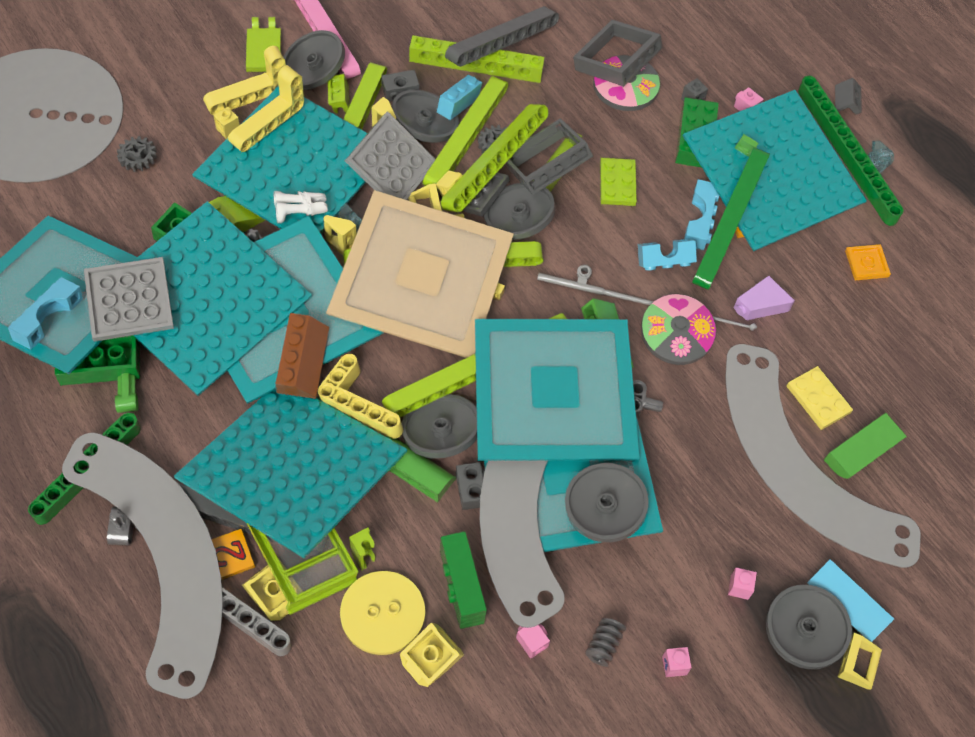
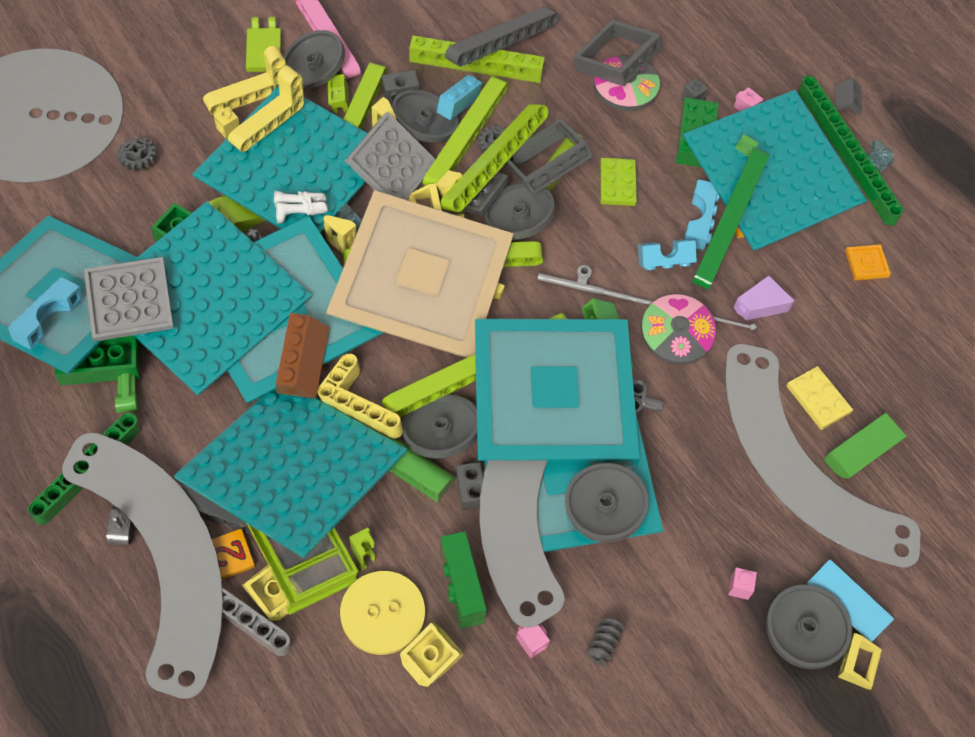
bright pink brick [662,647,691,677] -> none

